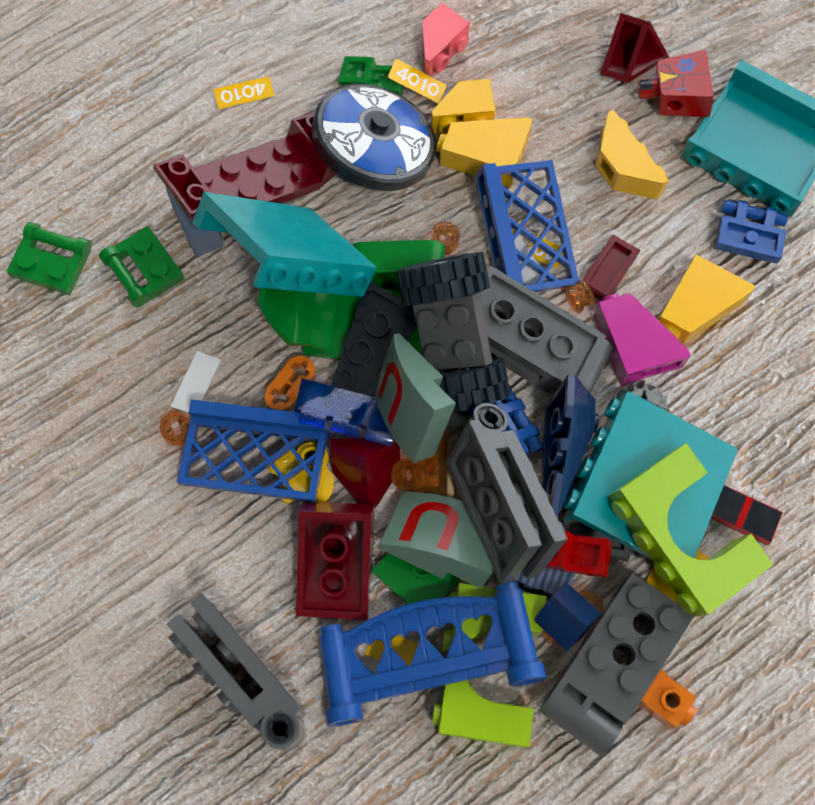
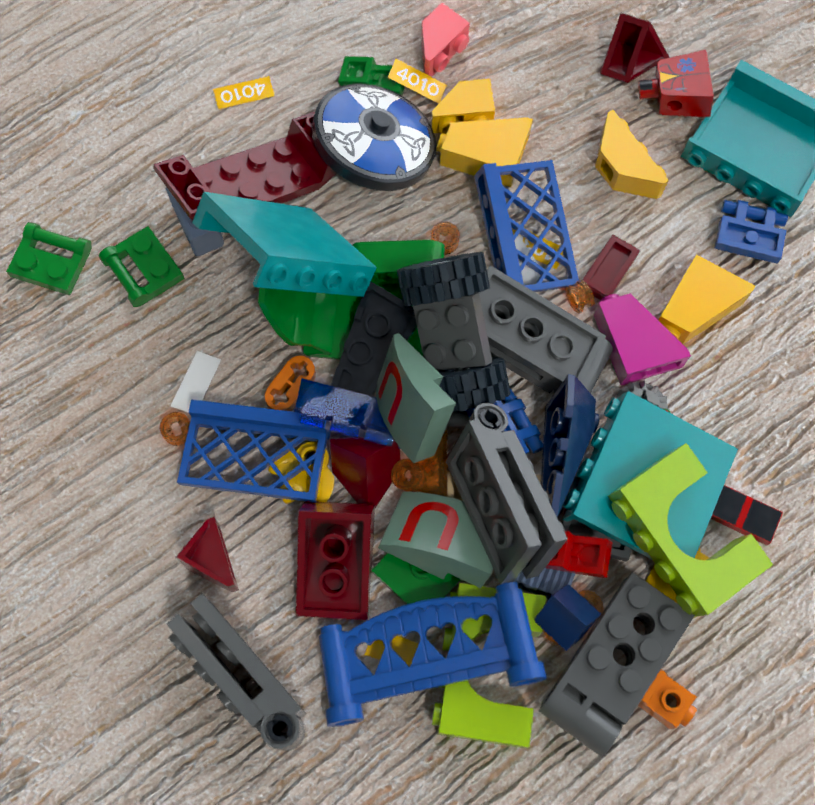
none -> dark red slope [176,517,239,593]

